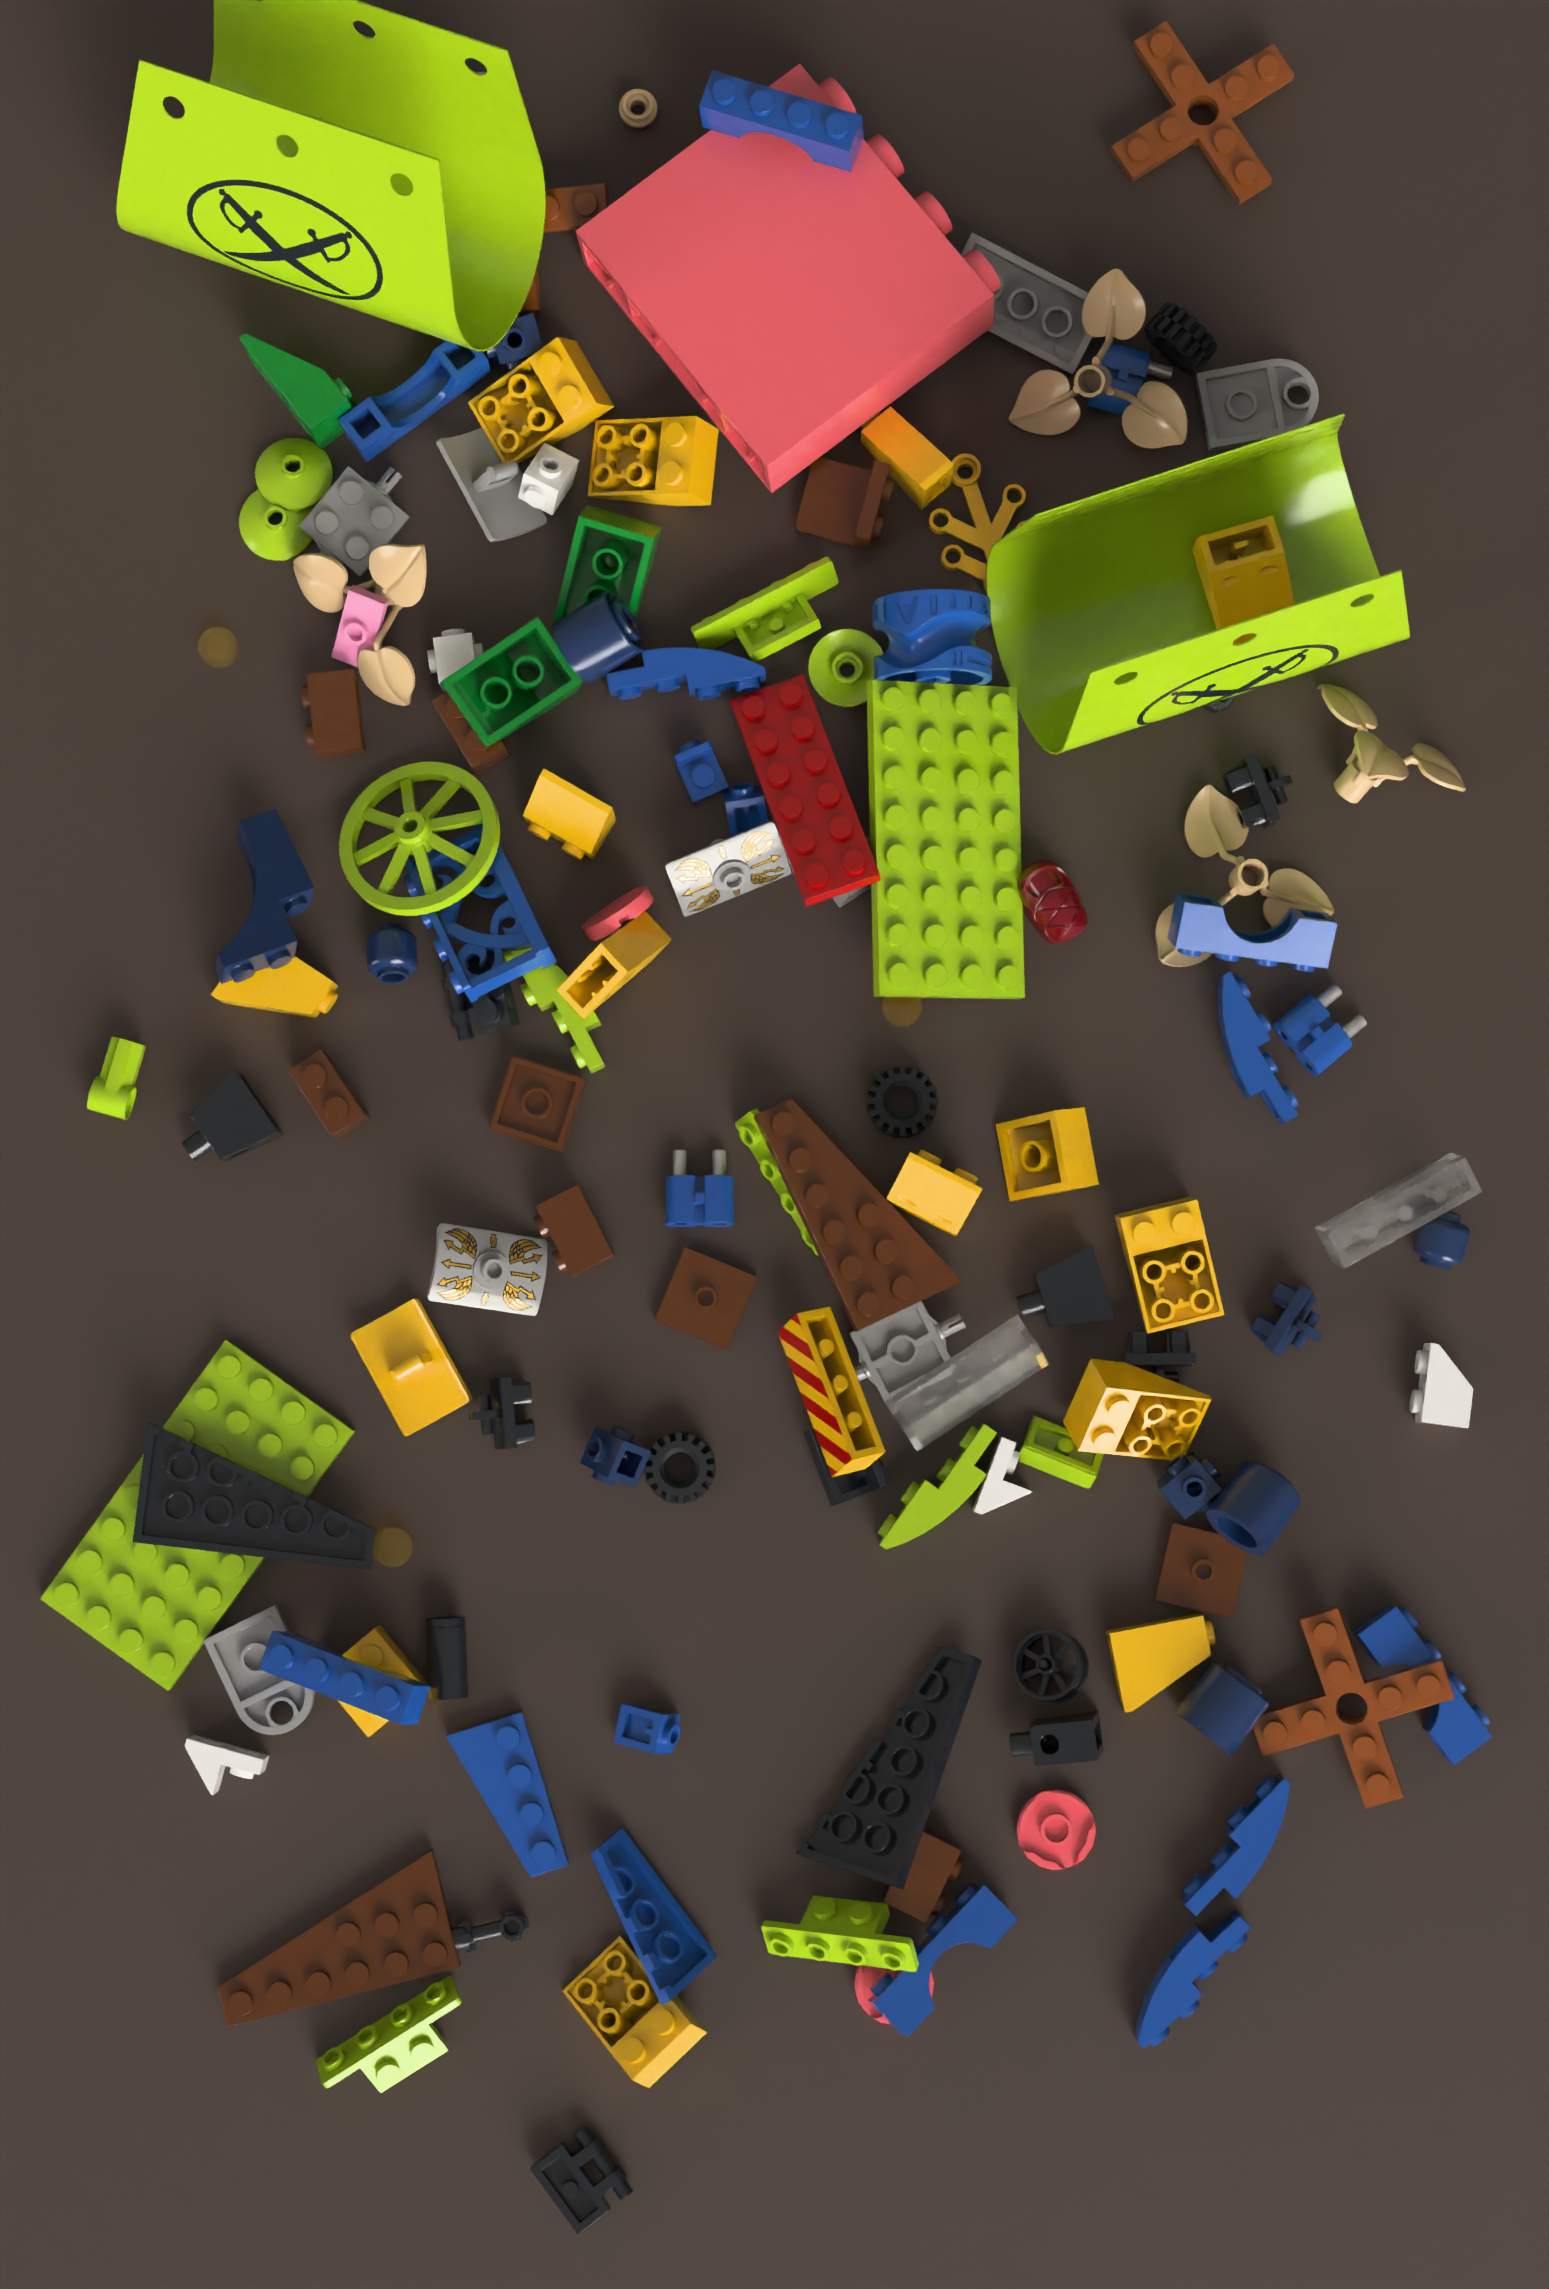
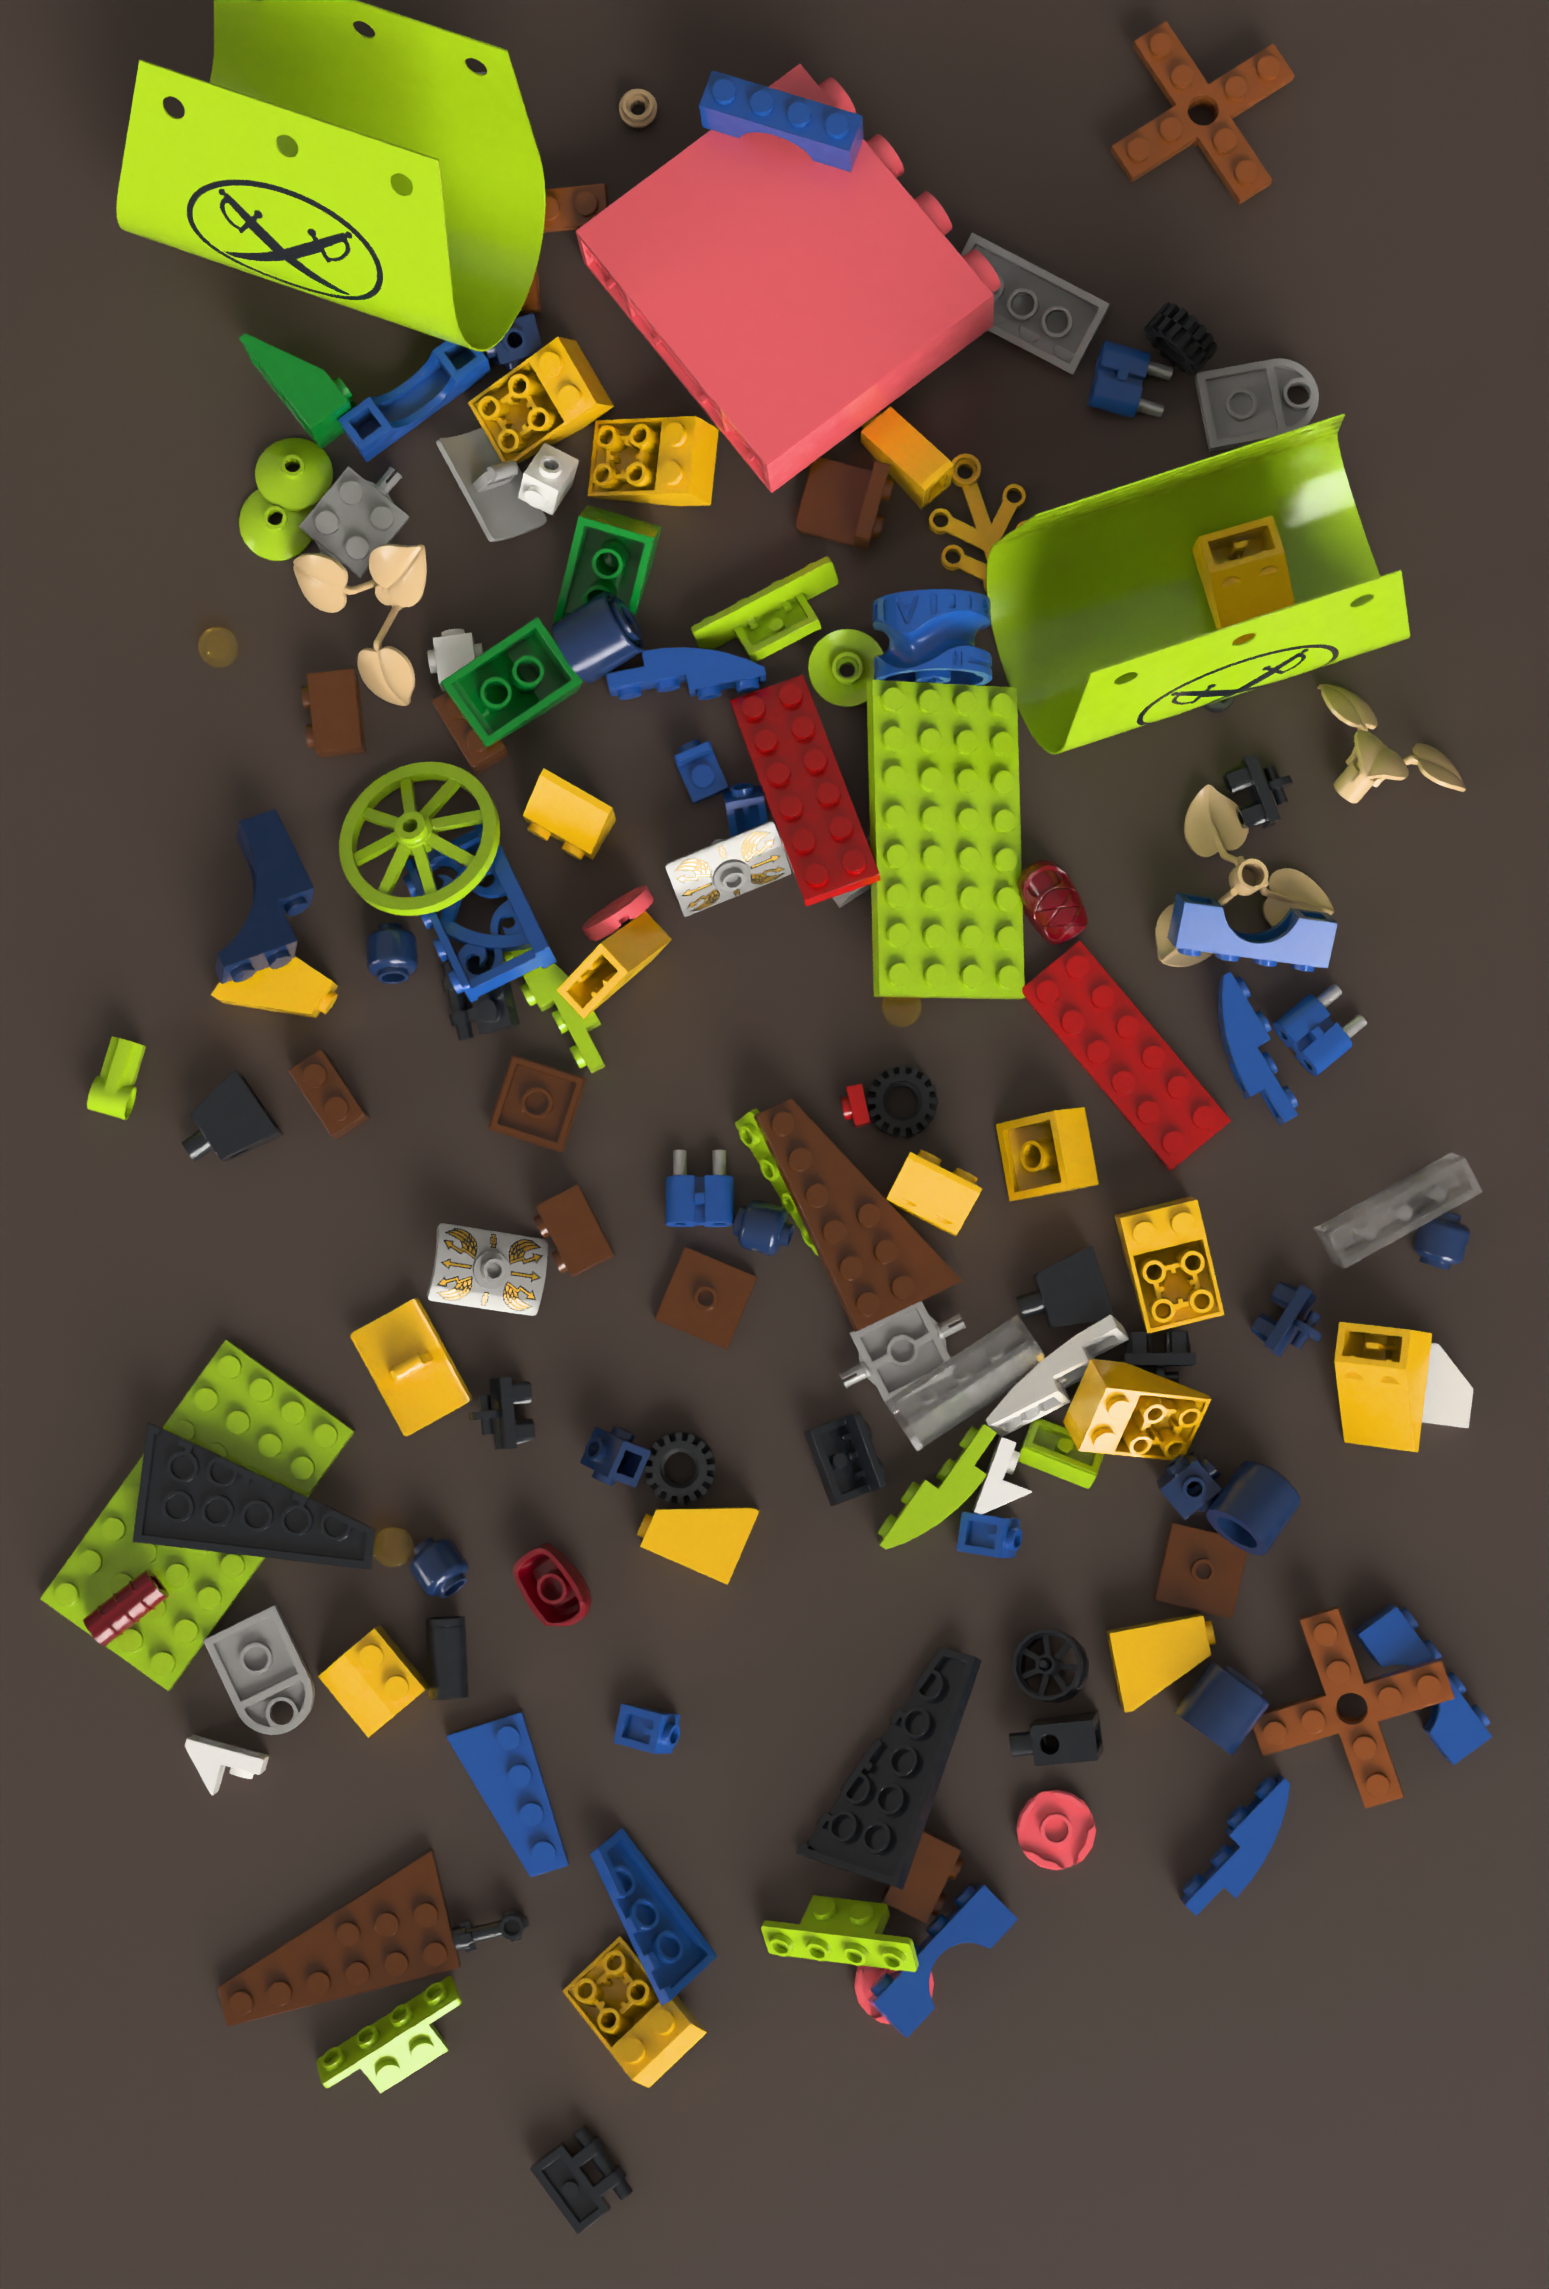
blue arch [259,1631,431,1725] -> none
bright pink plate [331,585,389,667] -> none
yellow brick [778,1307,886,1477] -> none
tan plant [1009,269,1188,449] -> none
blue slope [1134,1910,1251,2049] -> none
none -> dark red axle [83,1569,169,1646]
none -> dark blue head [410,1538,469,1598]
none -> dark red piece [513,1543,592,1626]
none -> yellow slope [637,1507,760,1585]
none -> dark blue head [733,1200,794,1256]
none -> red plate [840,1083,870,1128]
none -> blue bracket [957,1511,1022,1558]
none -> white slope [986,1315,1129,1437]
none -> red plate [1022,940,1231,1172]
none -> yellow slope [1334,1322,1432,1452]

